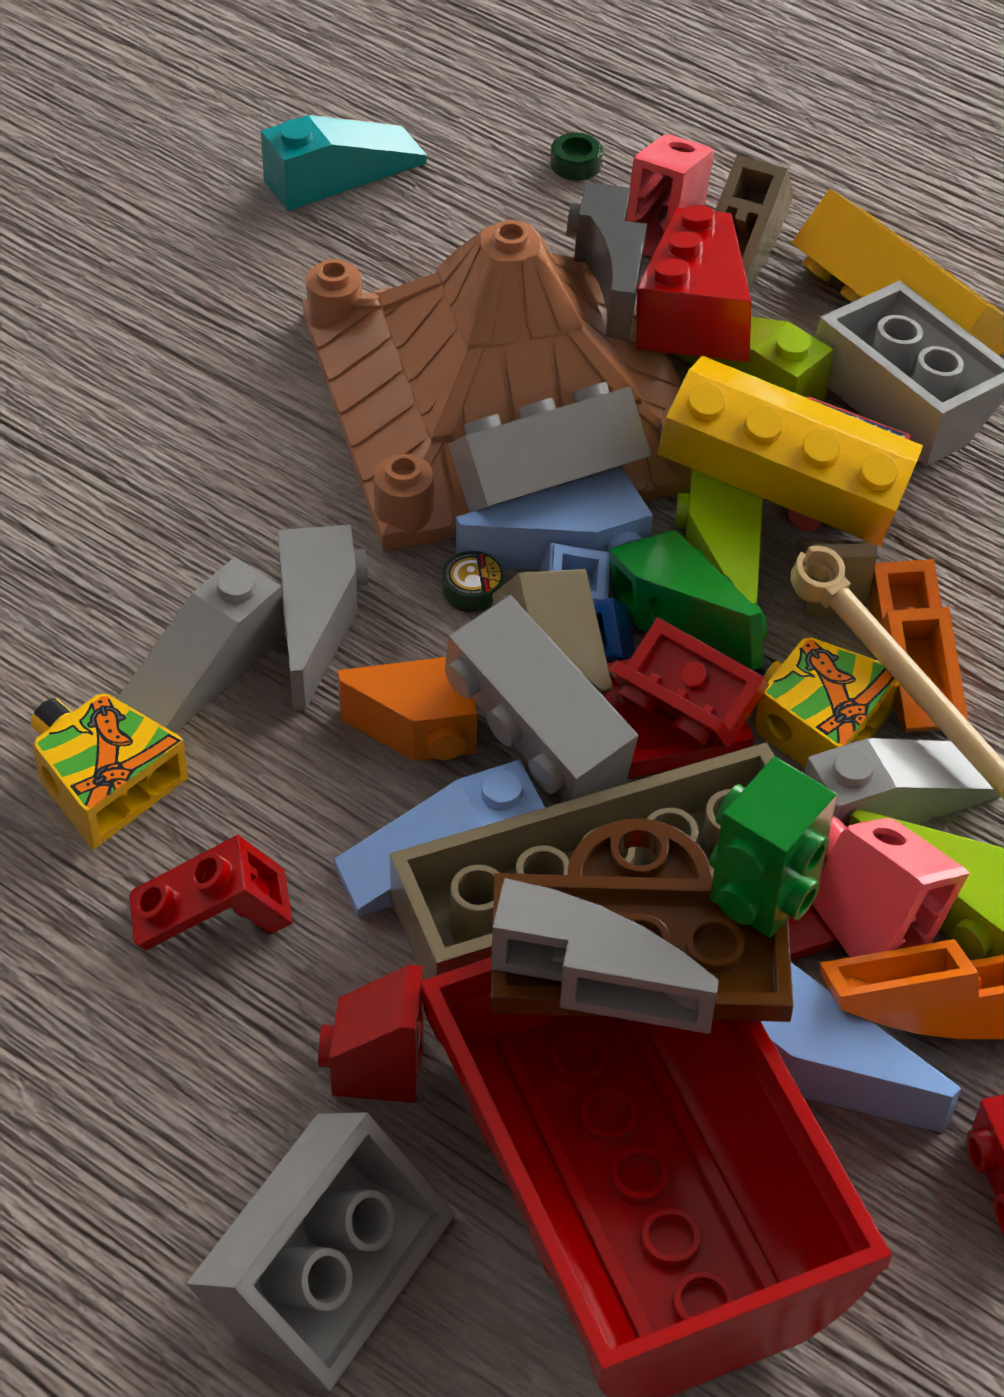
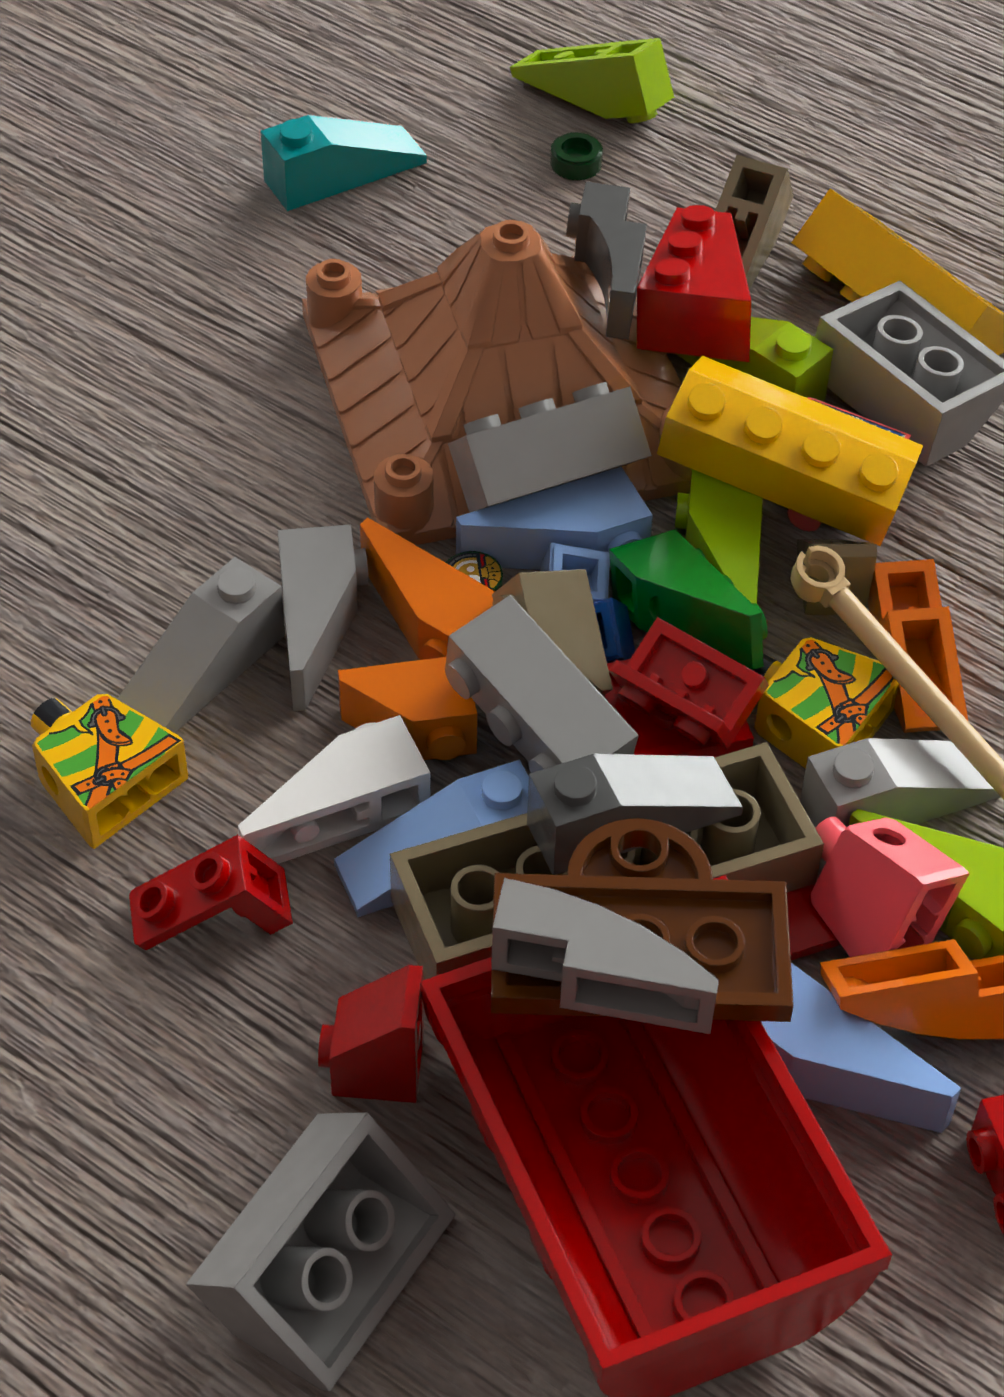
coral torso [627,134,714,257] -> none
green brick [709,756,837,938] -> none
none -> white slope [238,715,430,864]
none -> orange slope [360,517,495,660]
none -> lime slope [510,38,674,123]
none -> dark grey slope [527,754,743,875]

